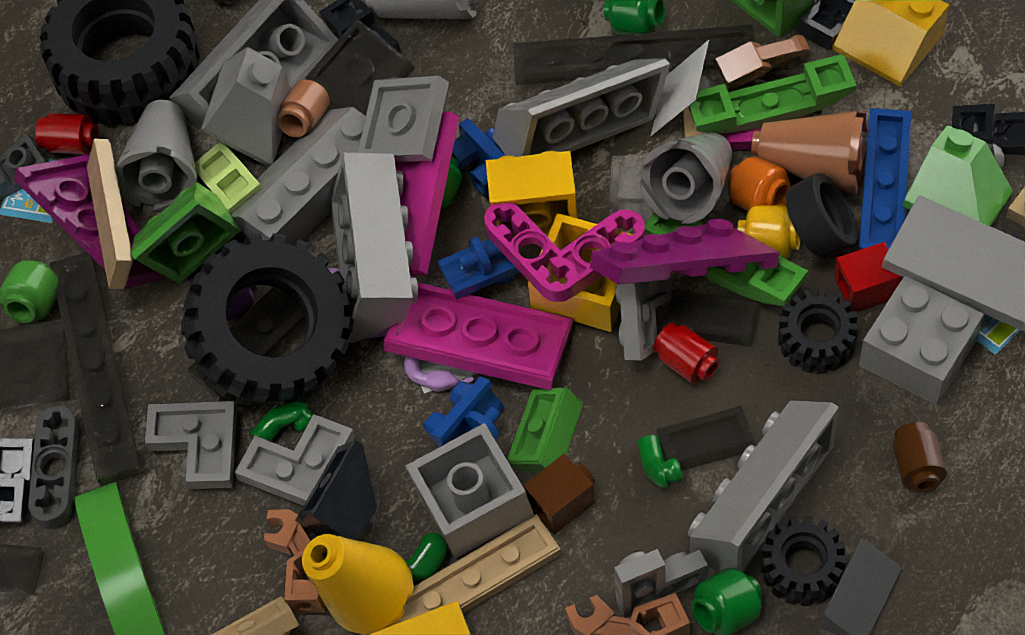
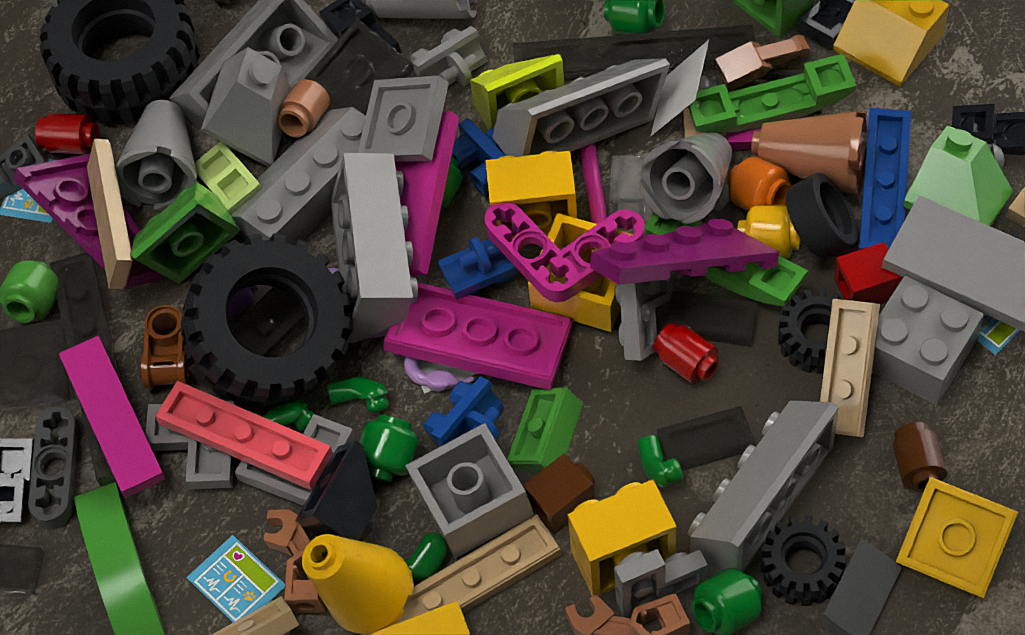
none -> dark pink tile [59,336,165,498]
none -> dark orange piece [141,305,192,390]
none -> coral plate [155,381,333,491]
none -> sticker [186,535,285,622]
none -> green arm [327,376,389,413]
none -> green head [359,415,418,483]
none -> light grey hips [410,26,488,86]
none -> neon yellow slope [470,54,564,130]
none -> yellow brick [568,480,677,597]
none -> dark pink bar [579,143,608,224]
none -> tan tile [820,299,880,437]
none -> yellow tile [896,477,1018,598]

